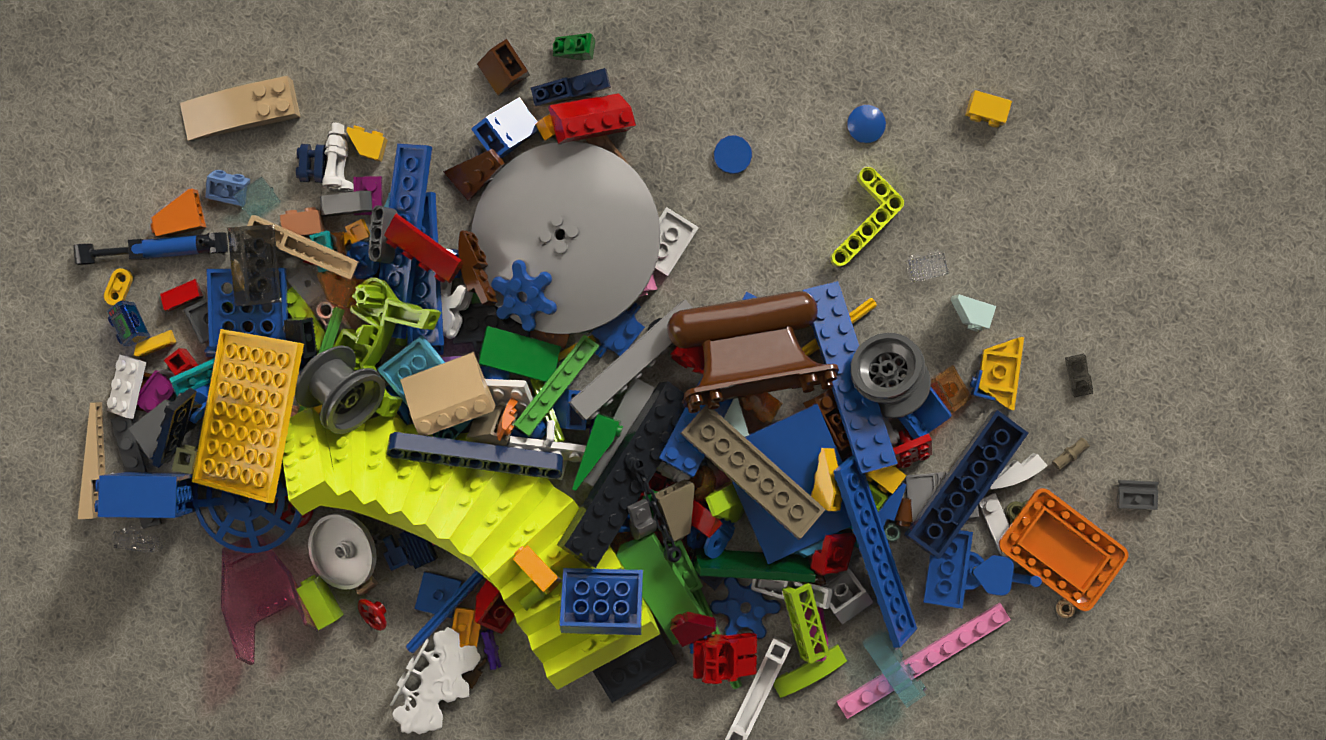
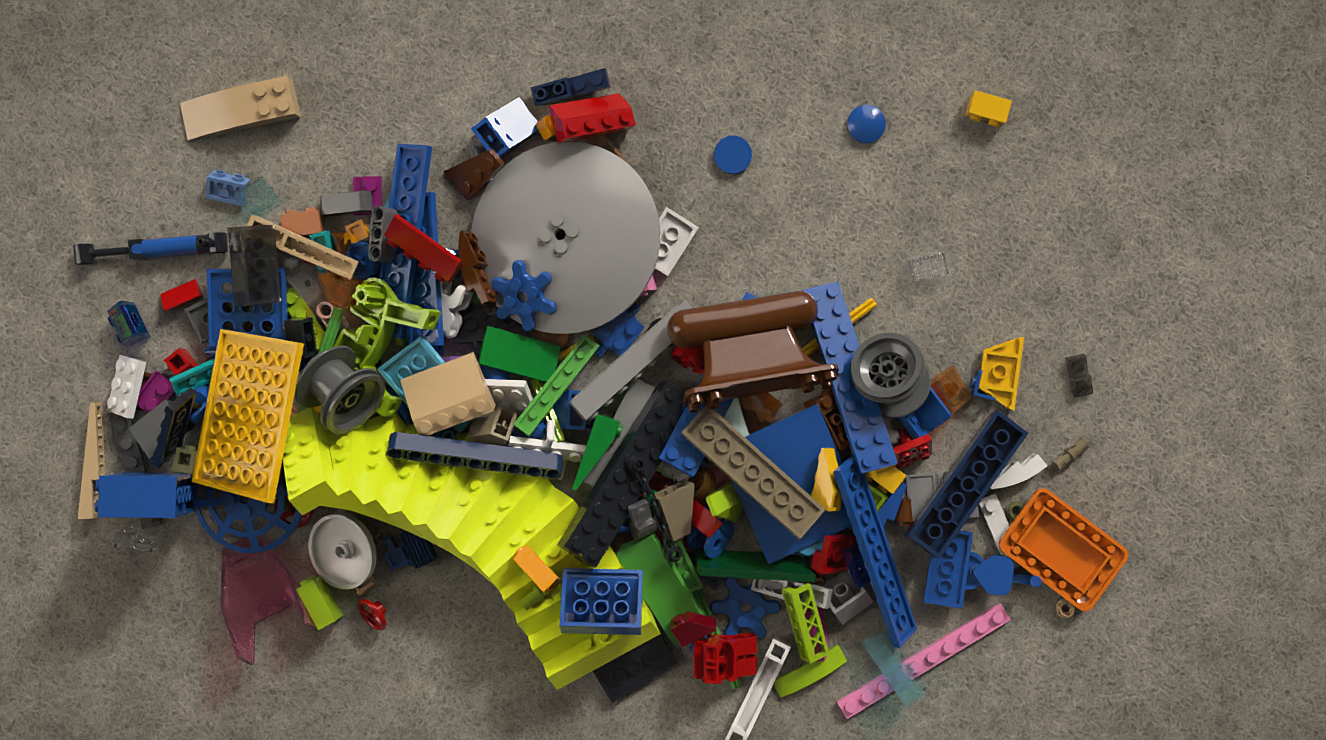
yellow plate [104,268,133,306] -> none
yellow slope [134,330,176,357] -> none
orange slope [151,189,206,238] -> none
dark blue brick [296,144,327,183] -> none
white piece [322,123,354,192] -> none
yellow slope [346,125,388,162] -> none
white plant [390,627,481,735] -> none
blue axle [406,571,484,653] -> none
blue plate [414,571,462,618] -> none
light orange plate [452,606,481,648] -> none
dark brown plate [462,652,487,689] -> none
red slope [475,580,515,634] -> none
reddish brown slope [477,39,530,96] -> none
dark purple pin [481,629,502,670] -> none
orange slope [497,398,518,441] -> none
green slope [553,33,596,61] -> none
neon yellow beam [830,167,904,267] -> none
sand green plate [883,523,901,542] -> none
light aqua slope [951,295,996,332] -> none
dark grey plate [1117,480,1159,510] -> none
none -> clear blue slope [842,544,871,589]

